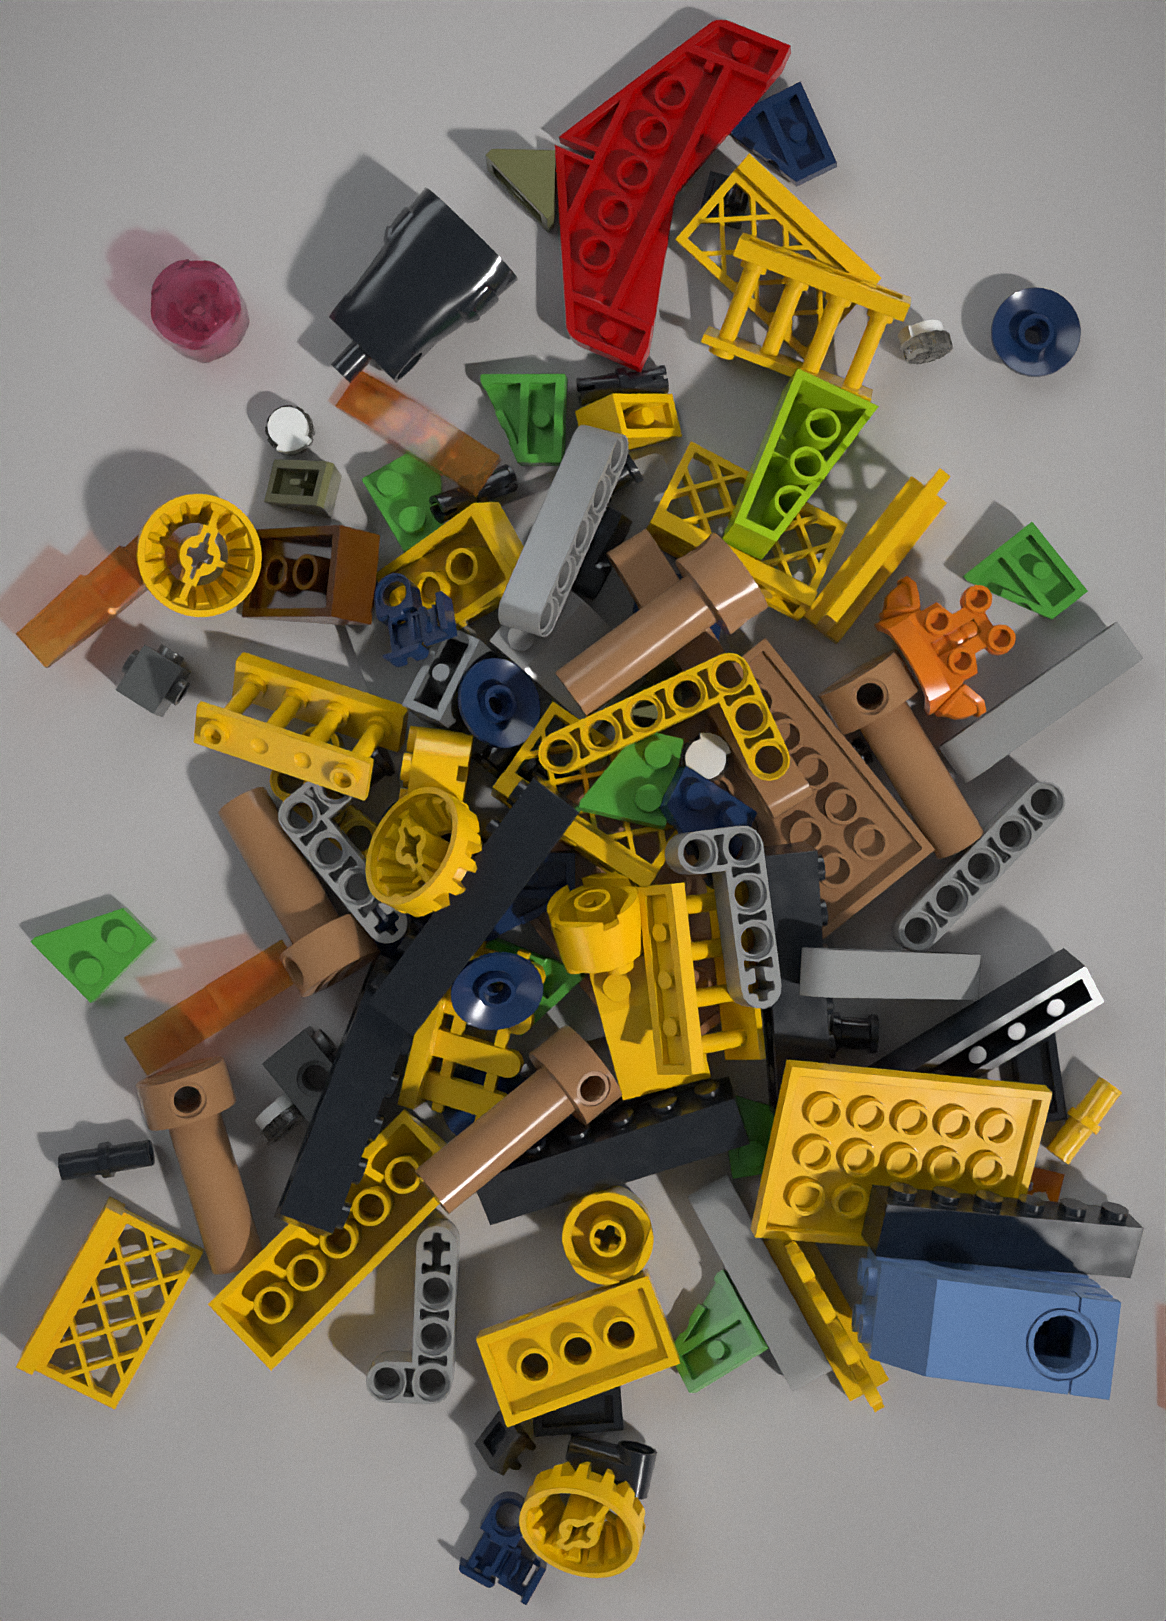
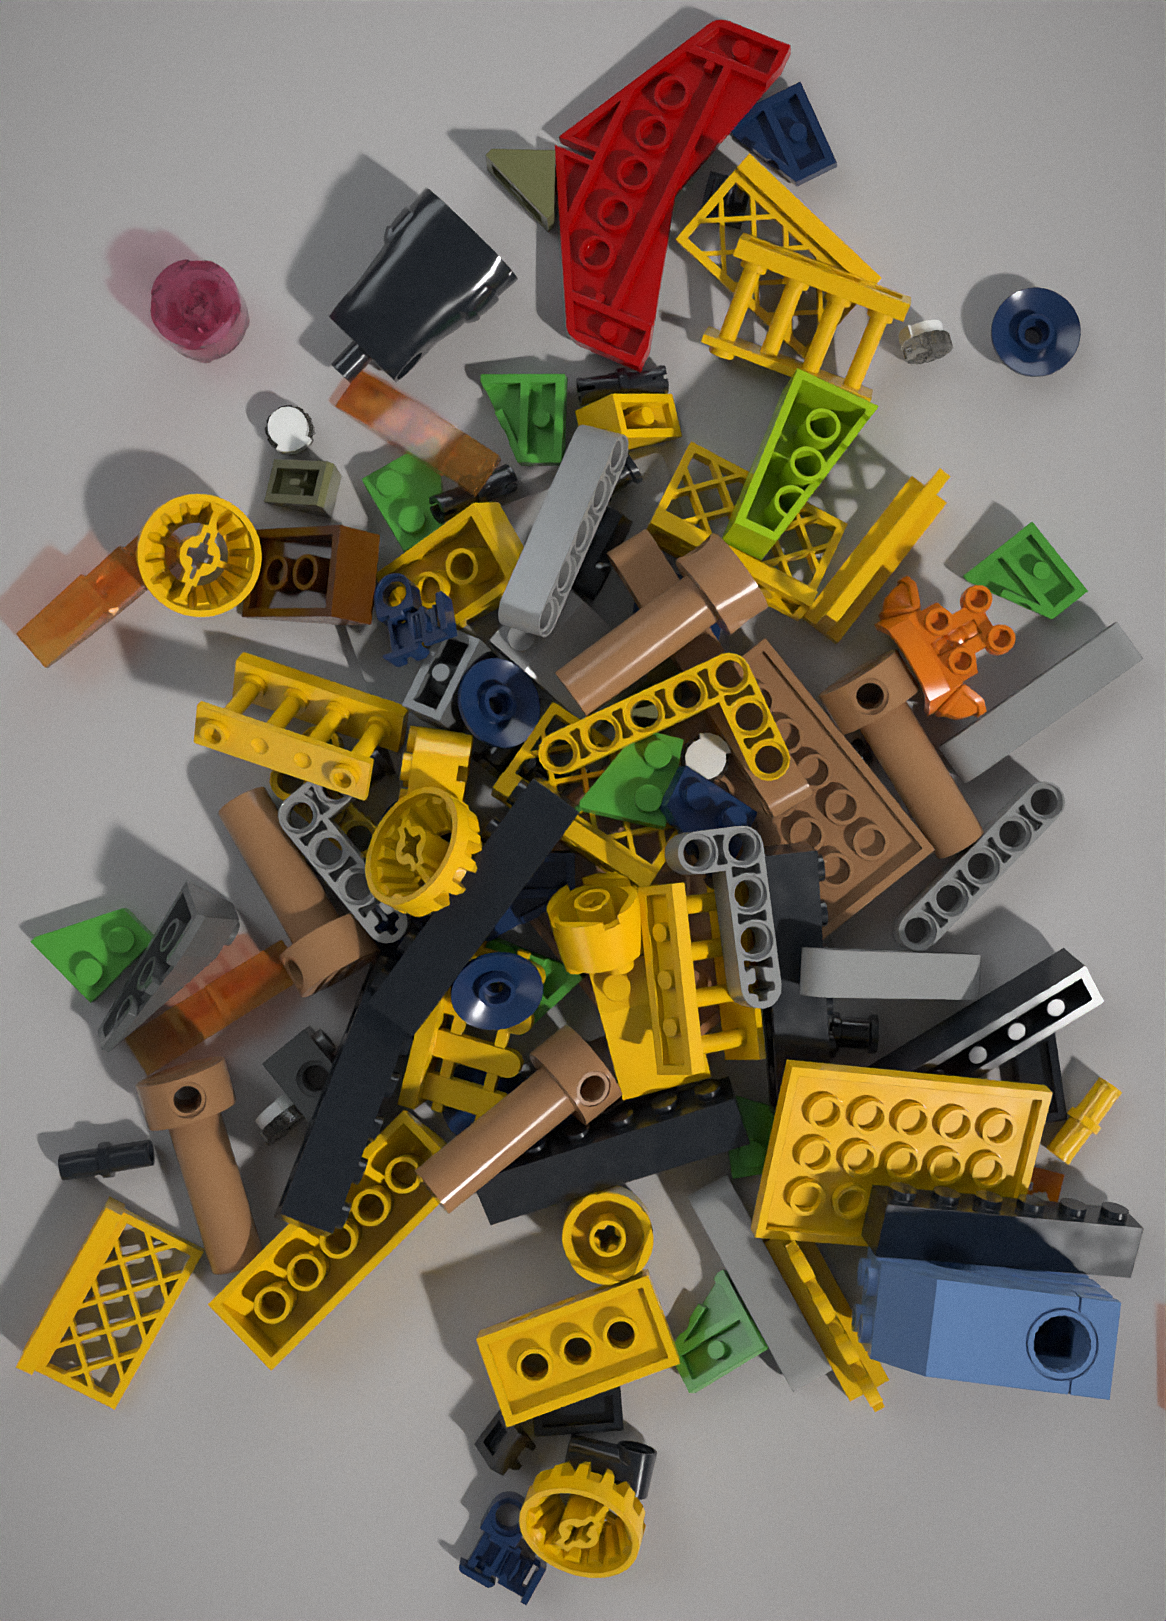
dark grey brick [116,644,191,717] -> none
light grey beam [366,1218,460,1404] -> none
none -> dark grey wedge [97,881,240,1052]

